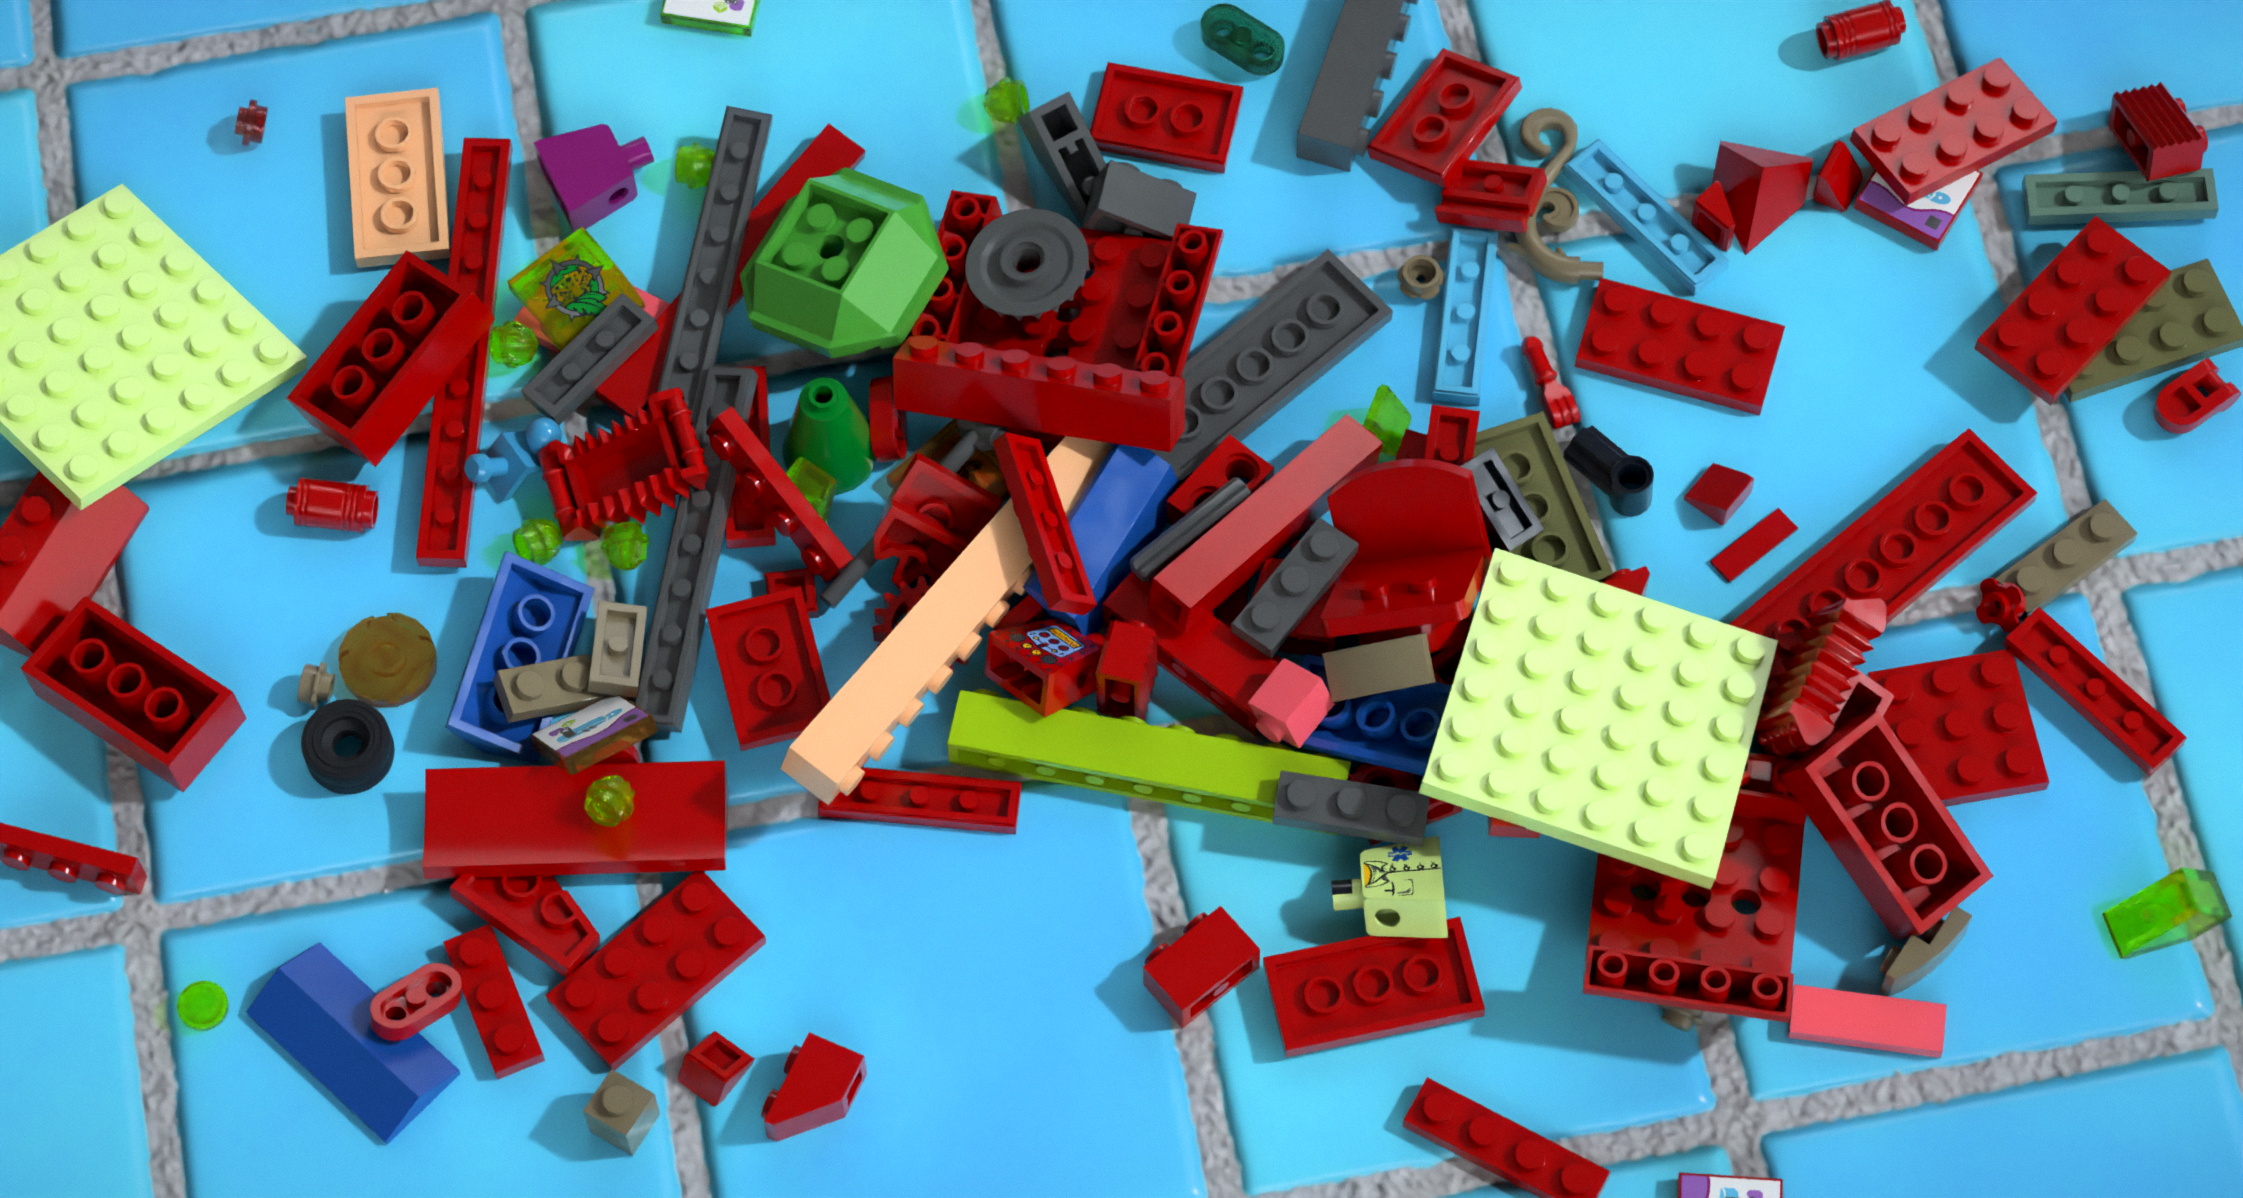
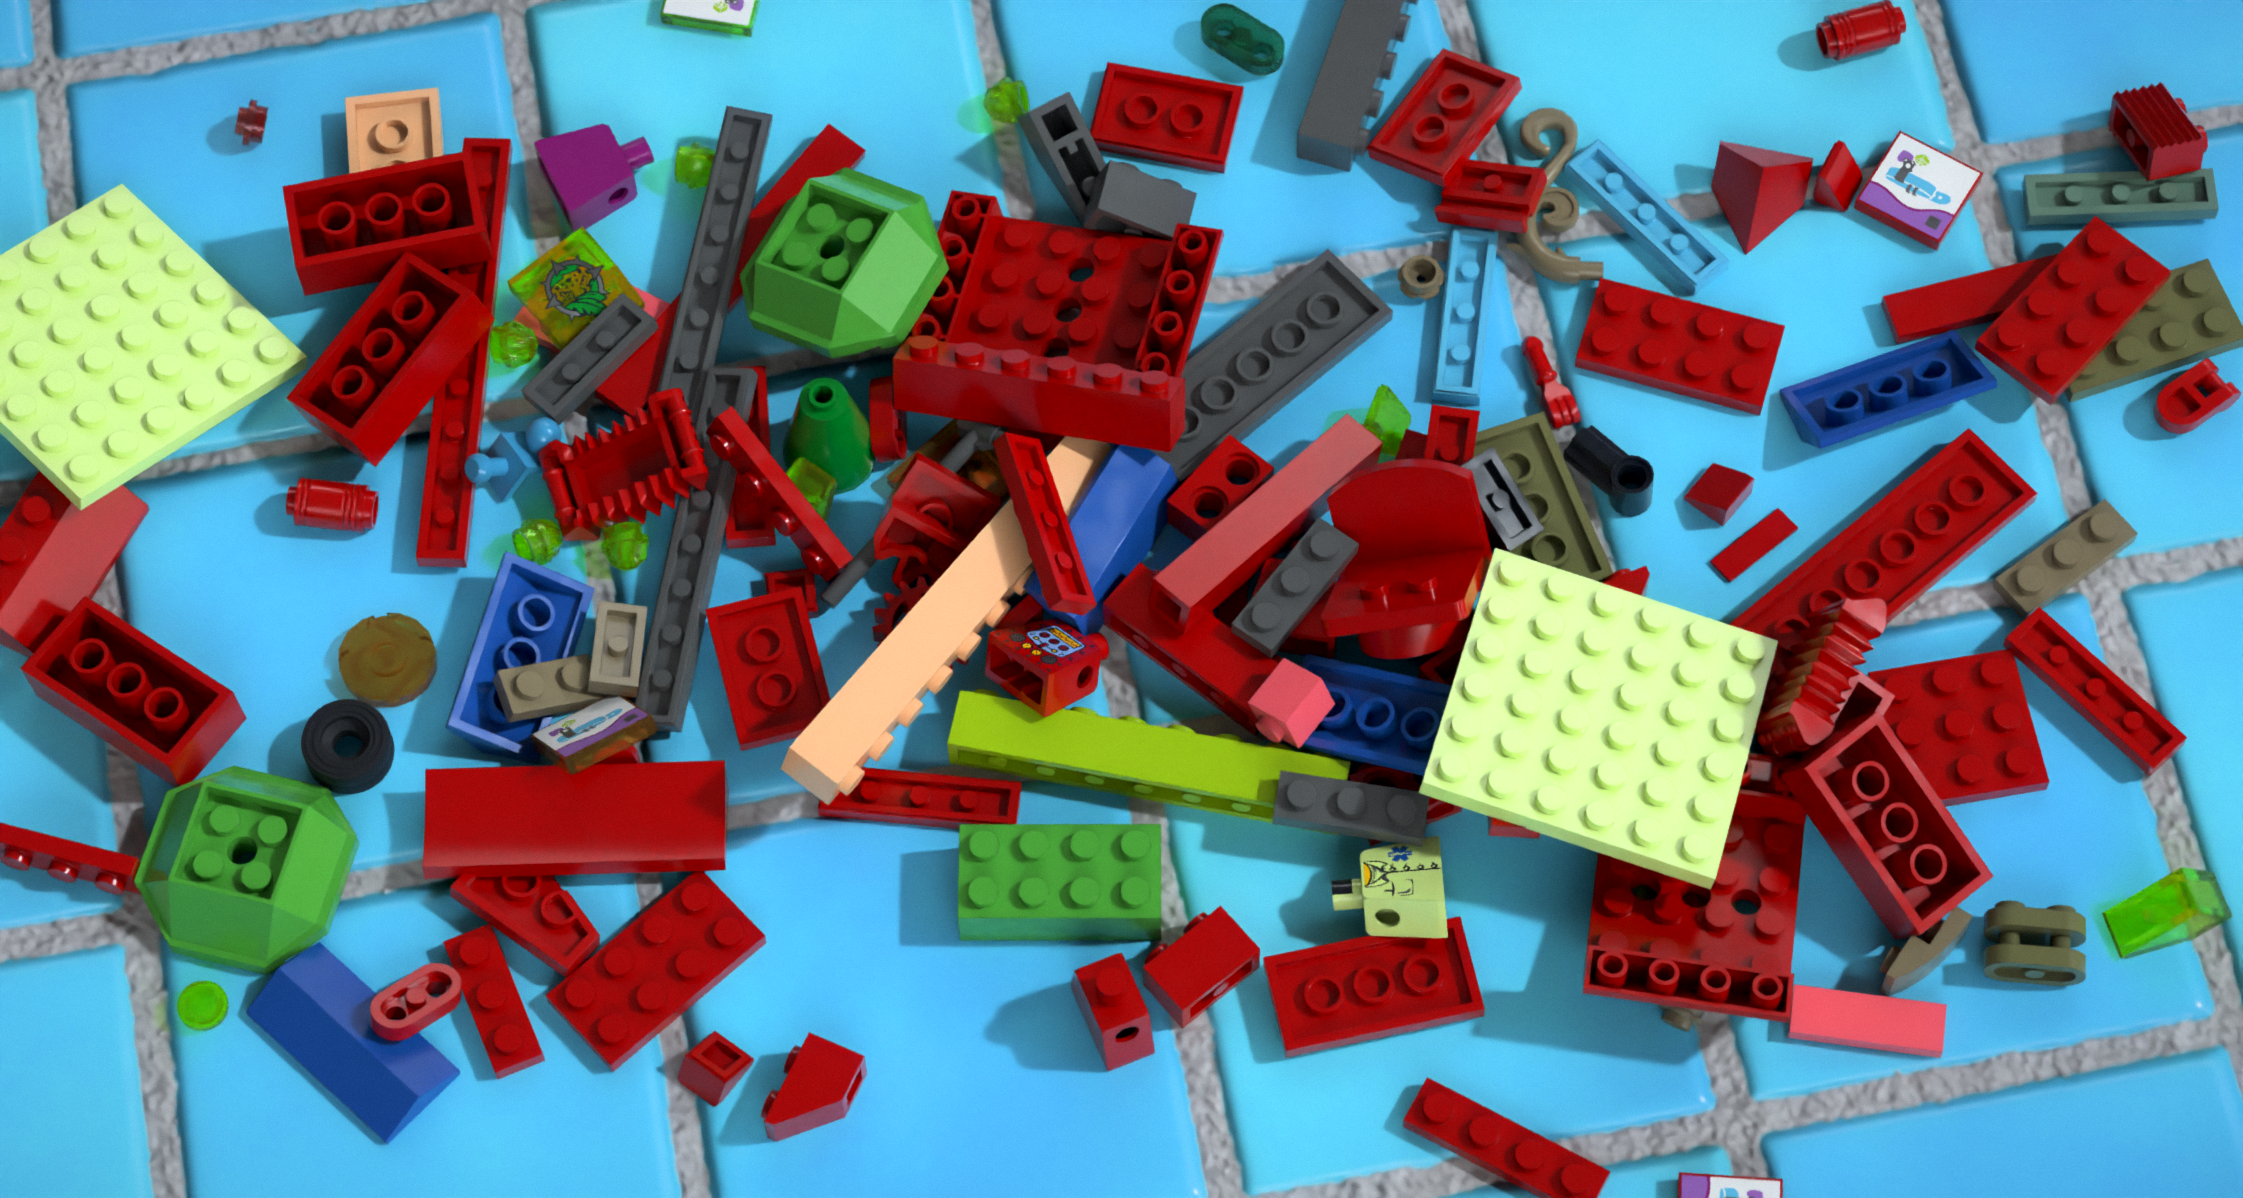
dark tan plate [297,662,335,710] -> none
dark tan brick [583,1069,660,1156] -> none
clear neon green plate [584,775,635,827] -> none
dark grey gear [965,209,1090,321] -> none
red brick [1095,619,1158,720] -> none
dark grey axle [1129,477,1251,582] -> none
dark tan slope [1322,633,1436,702] -> none
red slope [1691,180,1735,252] -> none
plate [1850,57,2057,206] -> none
red plate [1976,577,2026,632] -> none
none -> bright green piece [134,766,360,975]
none -> red brick [282,150,493,296]
none -> bright green brick [958,824,1161,941]
none -> red torso [1071,953,1155,1072]
none -> blue slope [1780,330,1997,449]
none -> red tile [1881,253,2059,344]
none -> olive brick [1983,901,2086,986]

